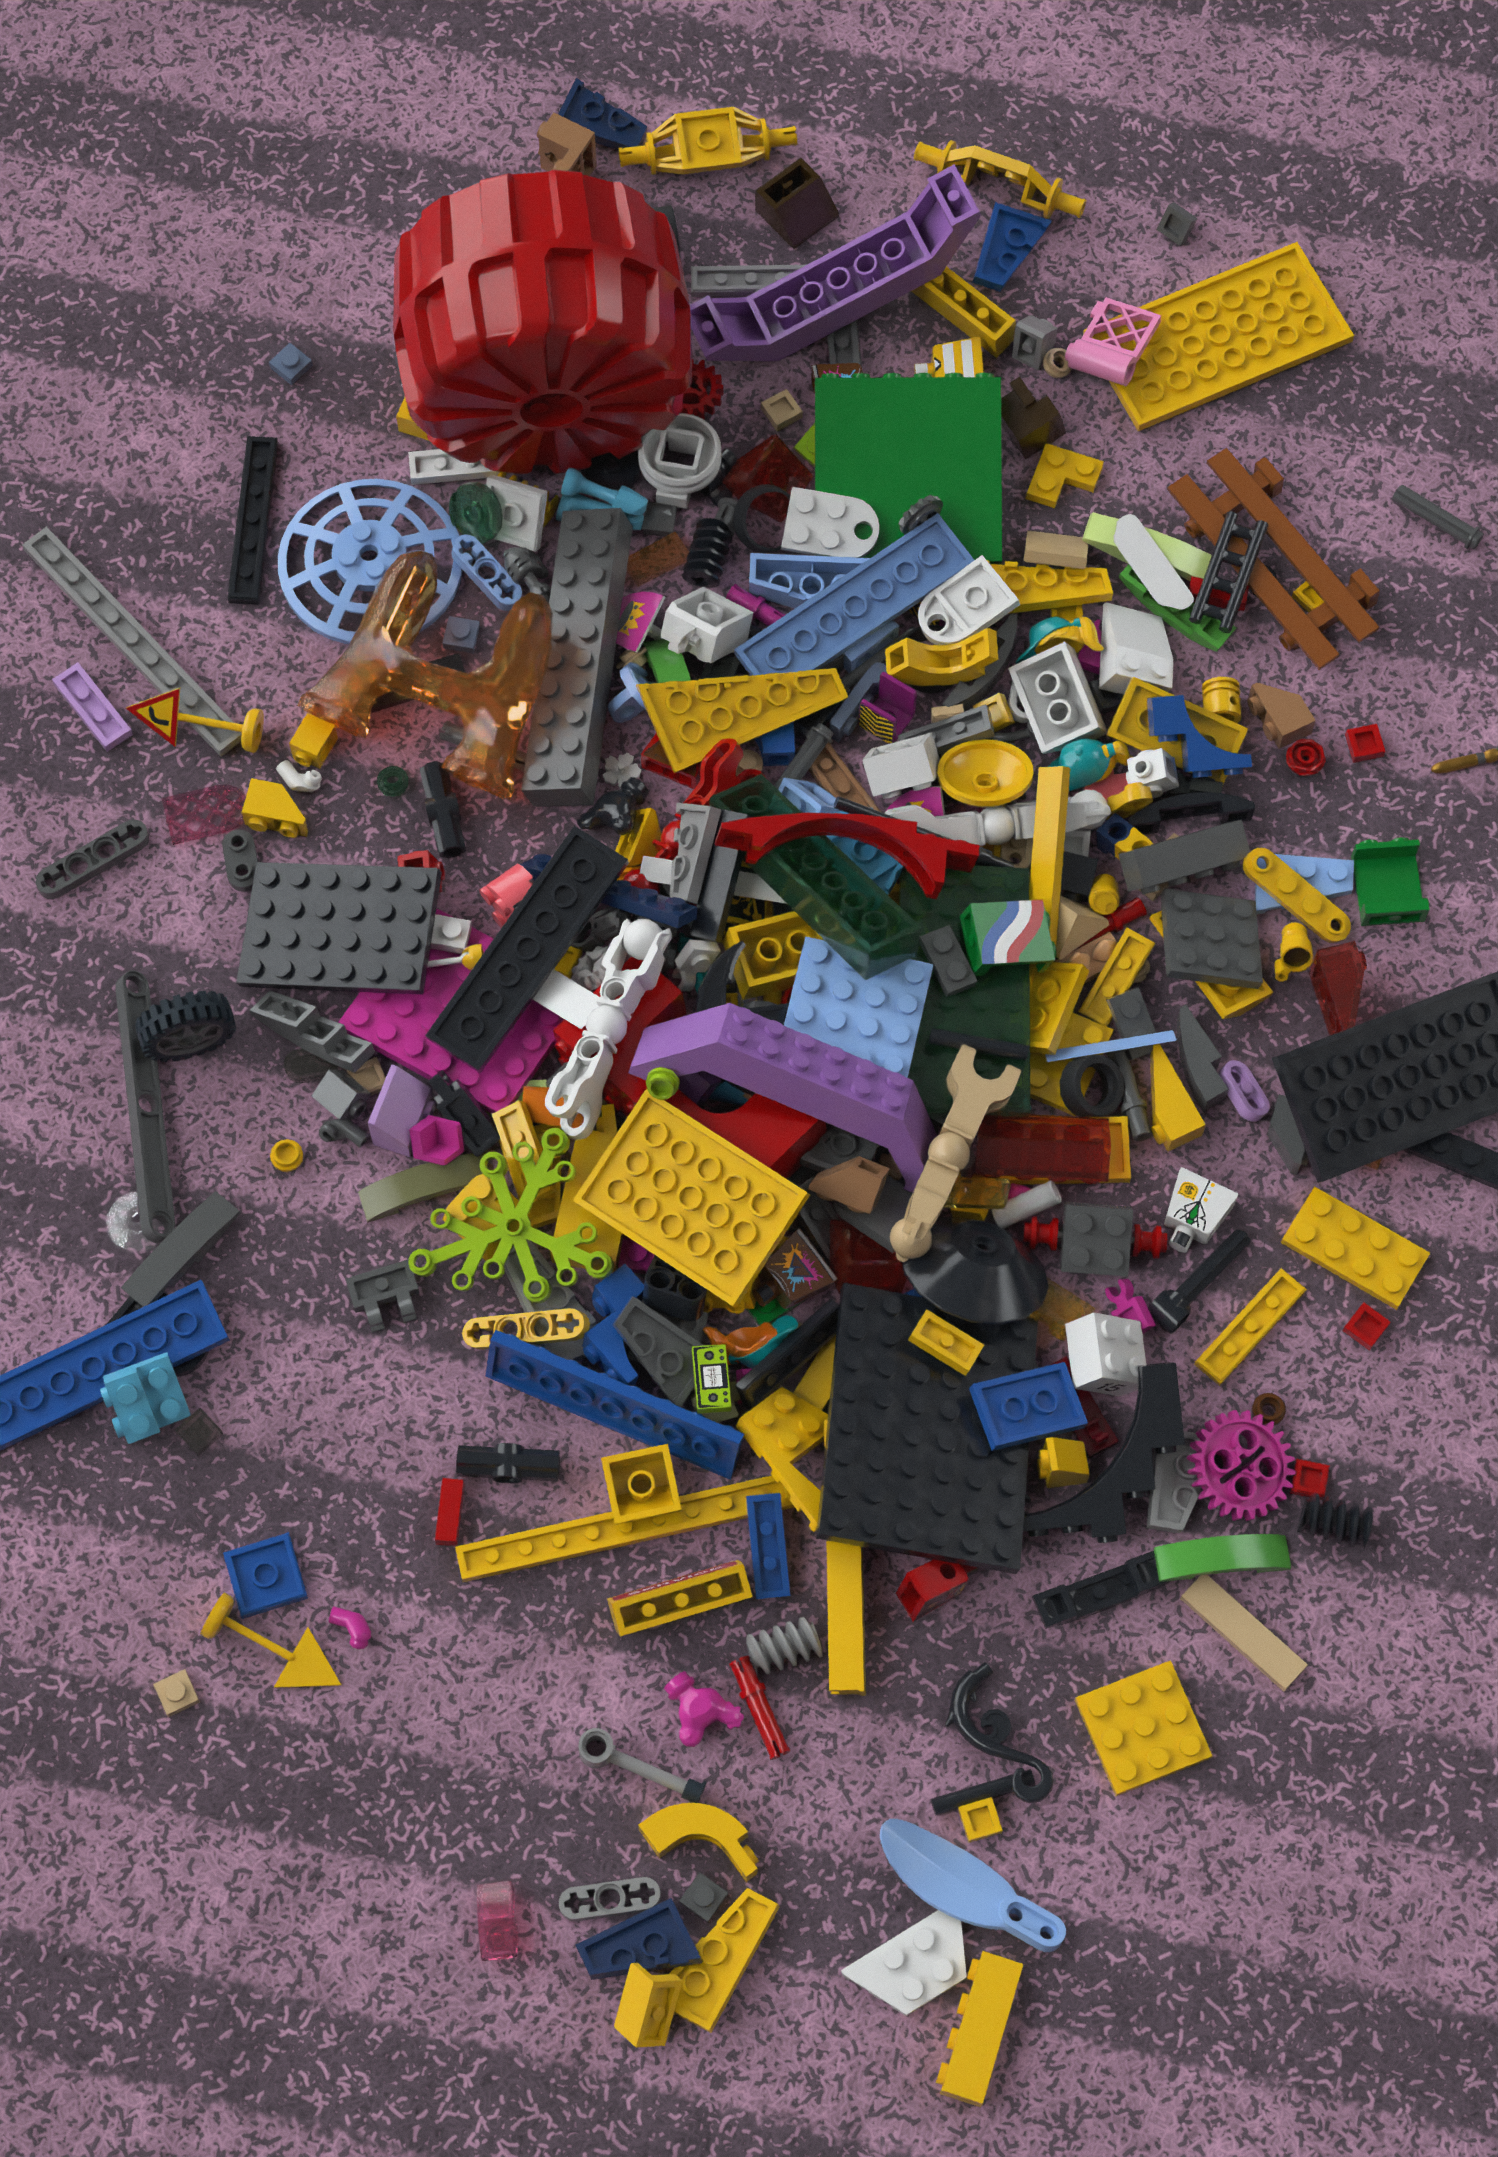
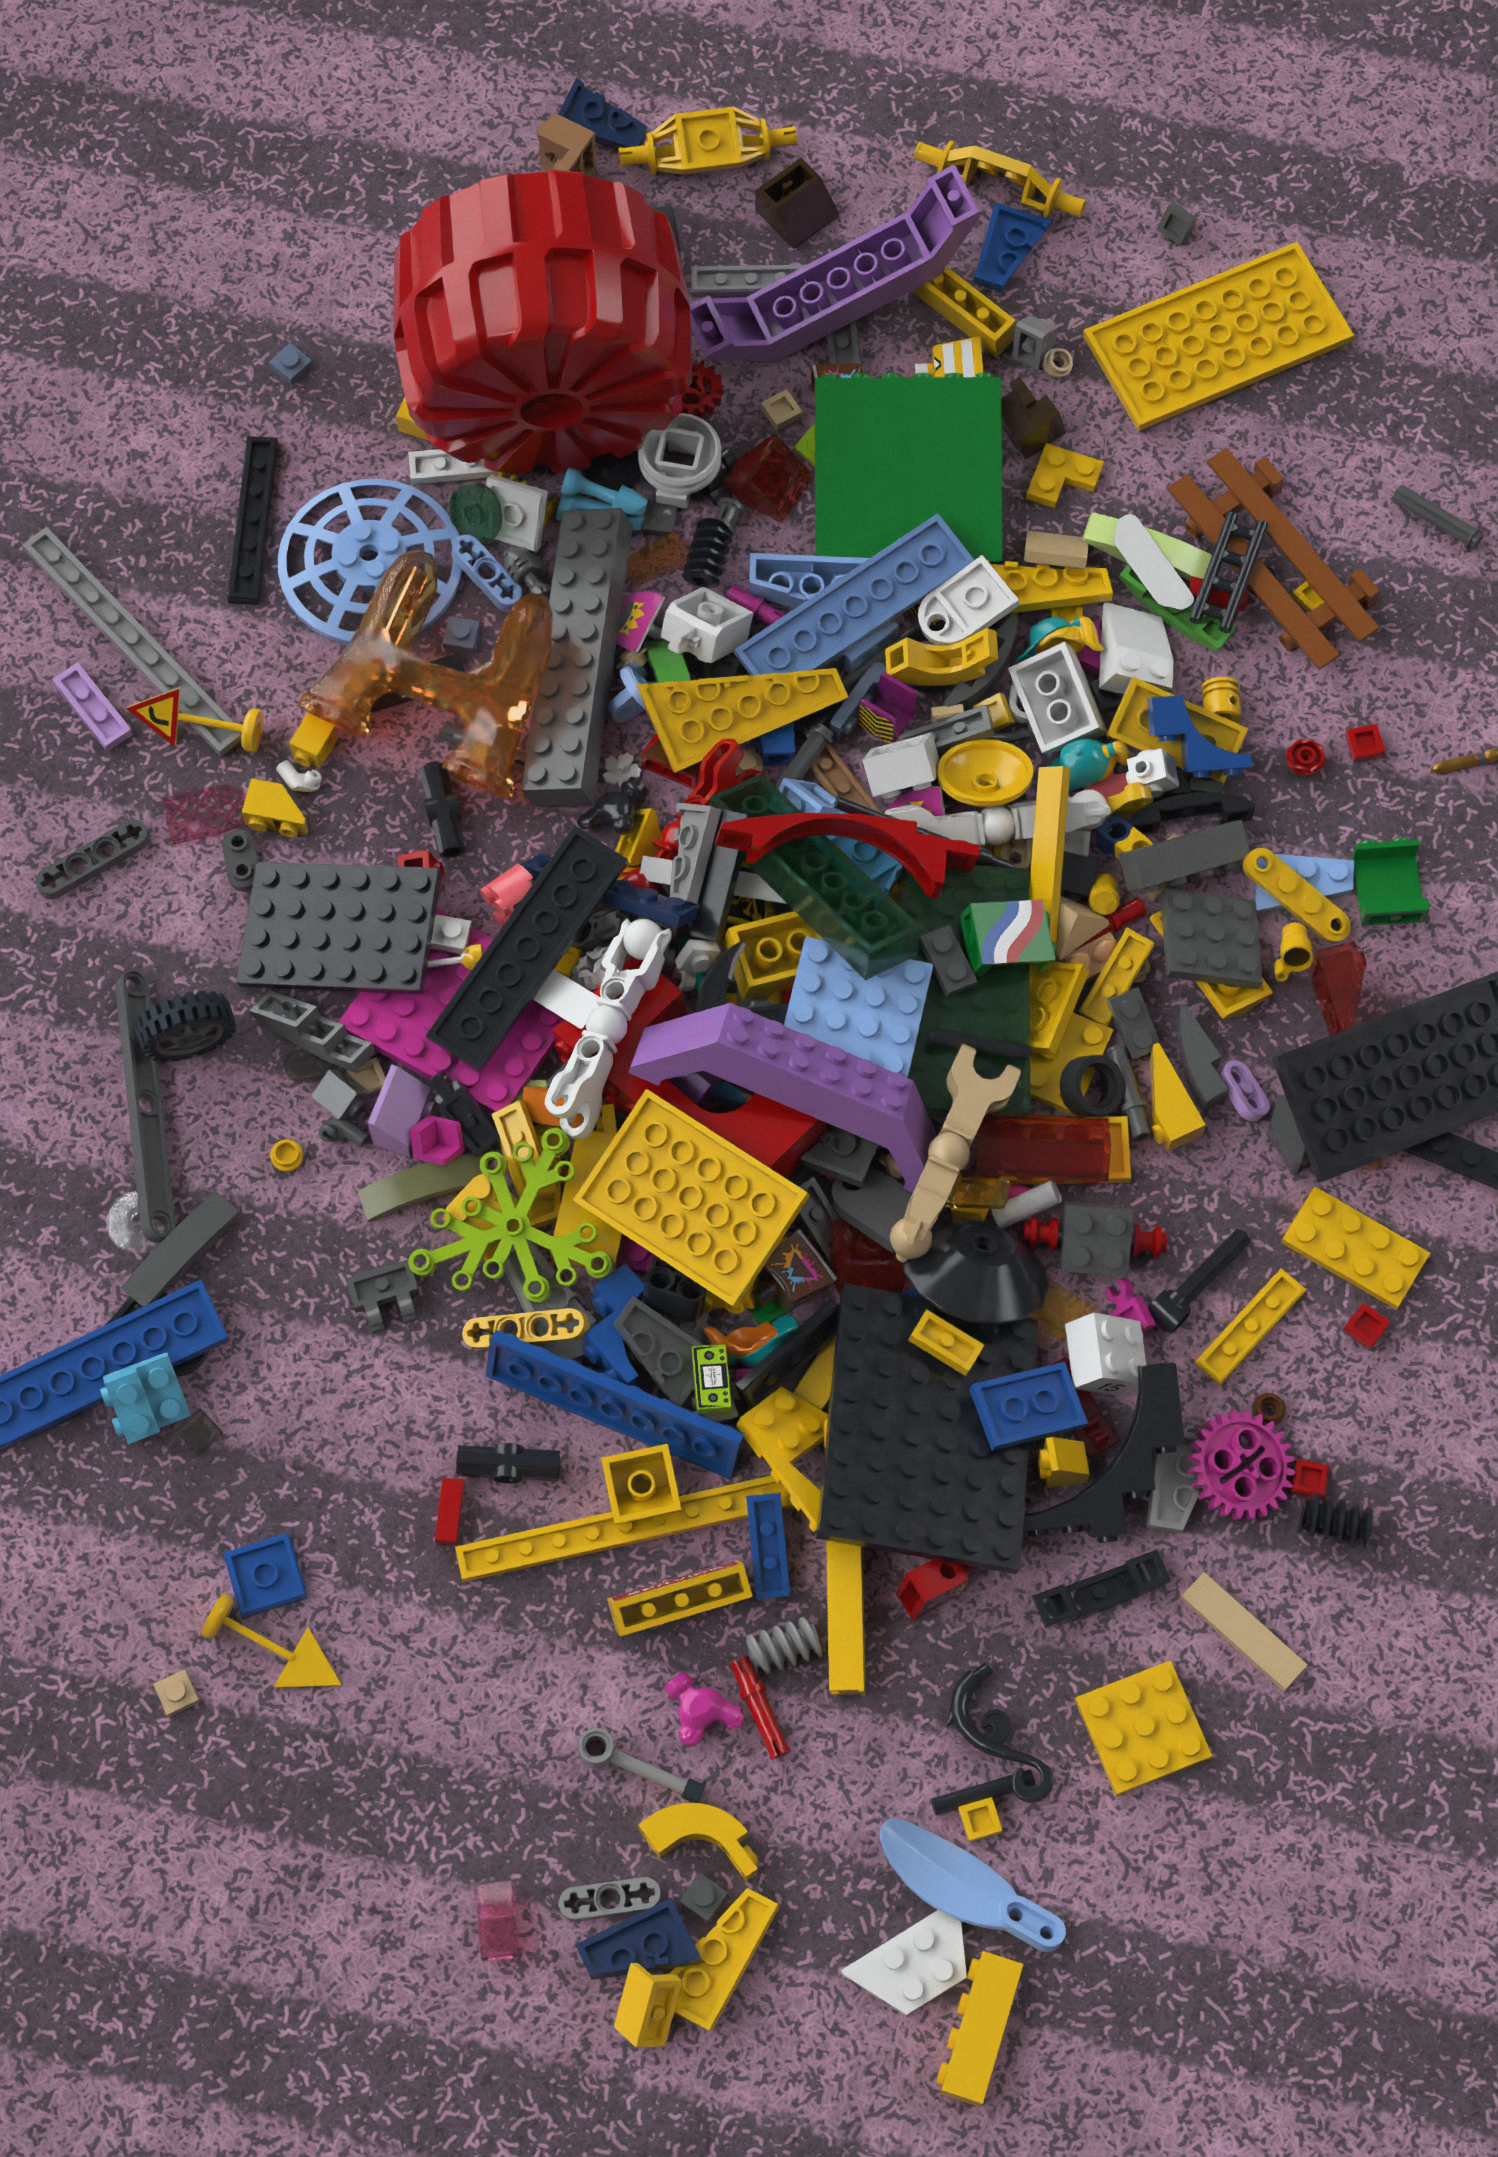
dark pink arm [329,1606,371,1649] -> none
clear green plate [377,766,409,797] -> none
lime plate [646,1067,680,1100] -> none
black tyre [733,484,791,553] -> none
white plate [781,487,879,558] -> none
medium nougat slope [808,1156,890,1214] -> none
dark grey gear [898,495,943,535] -> none
light blue sticker [1045,1030,1177,1062] -> none
bright pink piece [1065,297,1161,386] -> none
bright green slope [1154,1534,1291,1582] -> none
white torso [1164,1167,1238,1253] -> none
medium nougat slope [1247,683,1316,749] -> none

